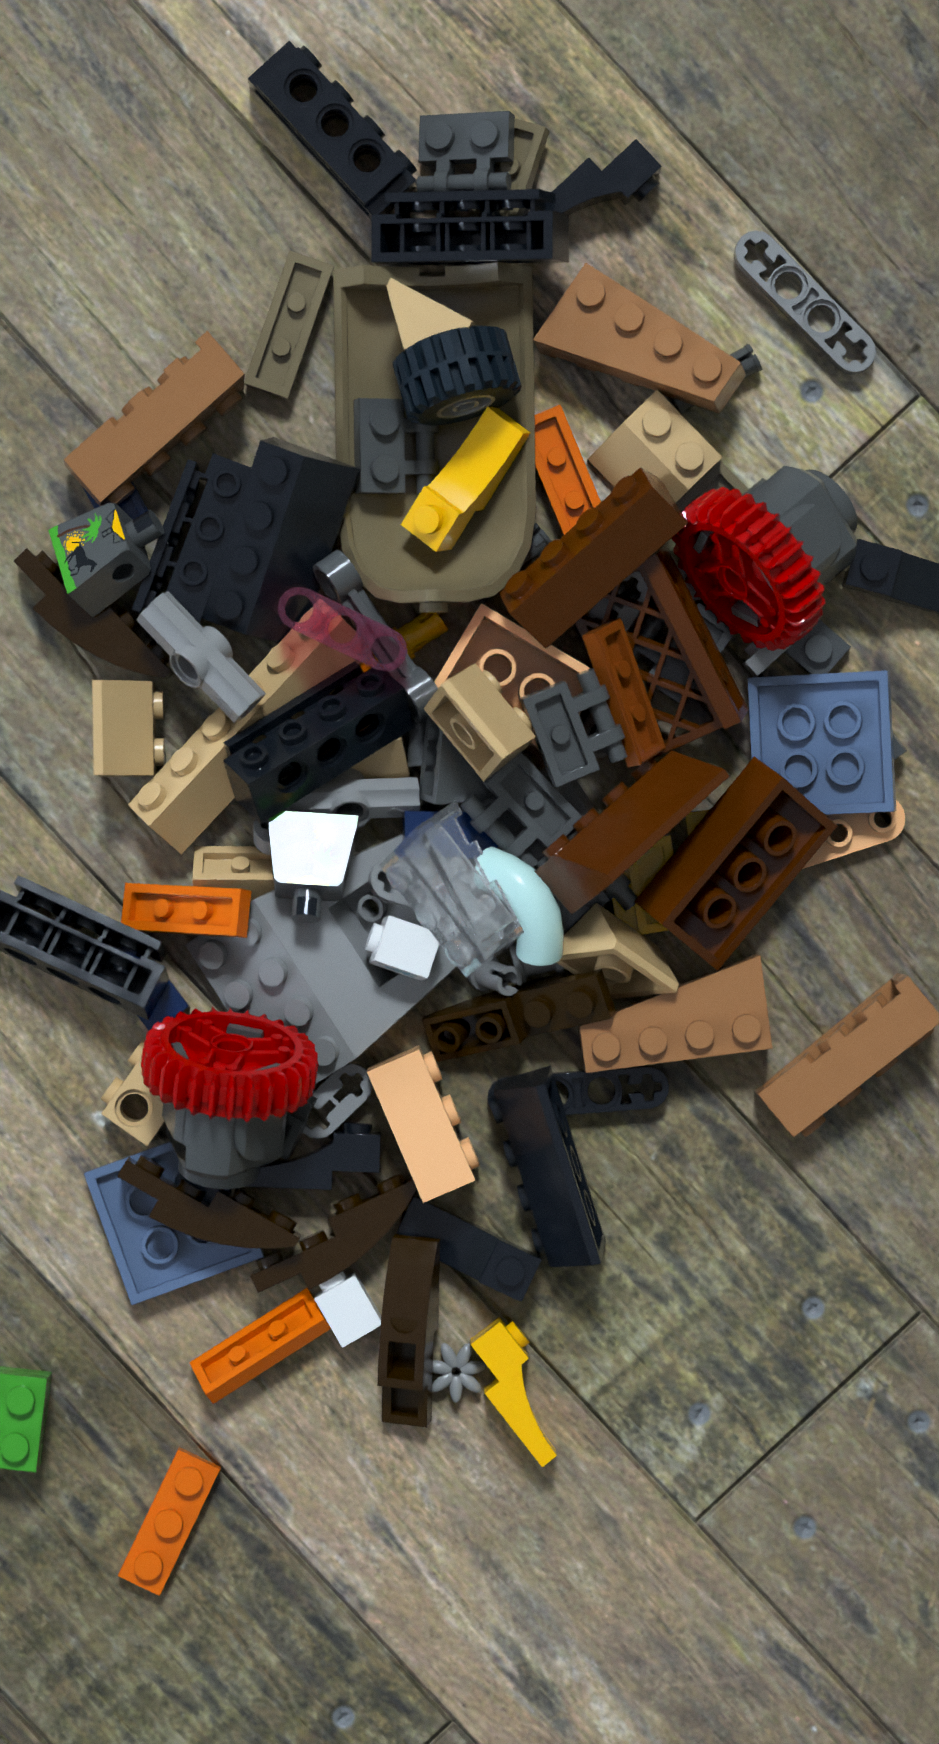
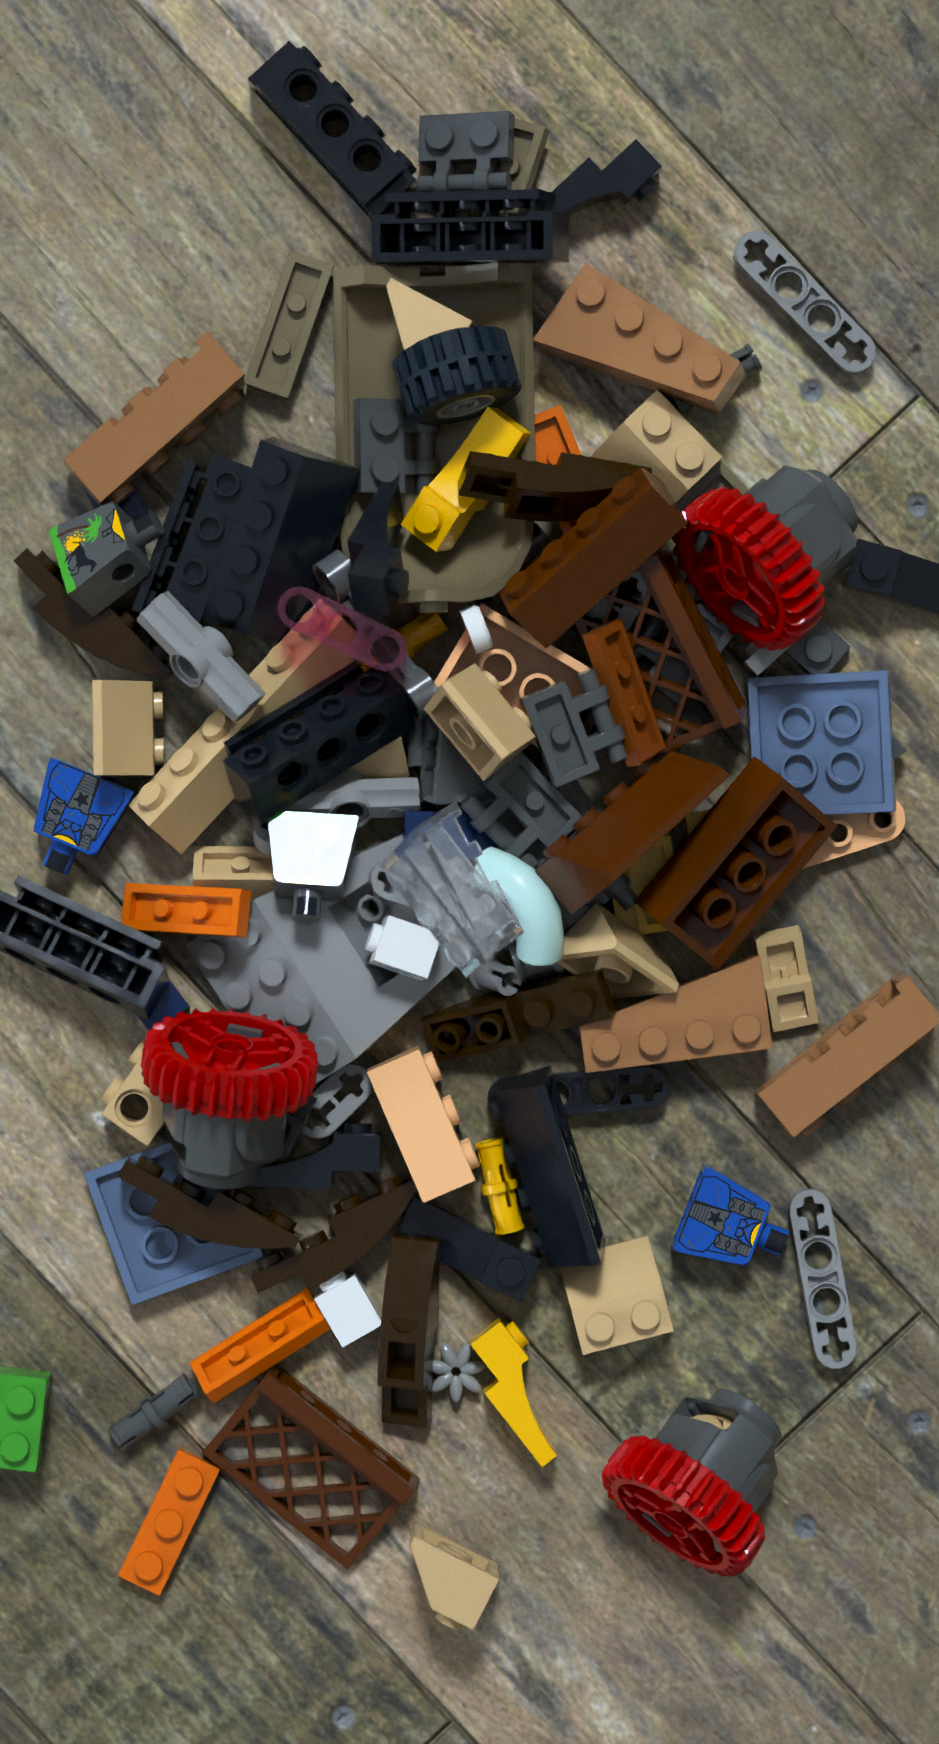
none -> torso [33,758,137,875]
none -> dark grey pin [108,1373,201,1452]
none -> reddish brown fence [202,1364,420,1570]
none -> black slope [347,483,409,616]
none -> tan slope [410,1522,499,1631]
none -> dark brown slope [458,451,652,522]
none -> white tile [459,604,493,654]
none -> yellow pin [474,1137,525,1235]
none -> tan slope [560,1235,674,1355]
none -> red piece [601,1389,782,1577]
none -> torso [671,1164,789,1266]
none -> tan slope [753,925,819,1033]
none -> light grey beam [788,1188,857,1369]

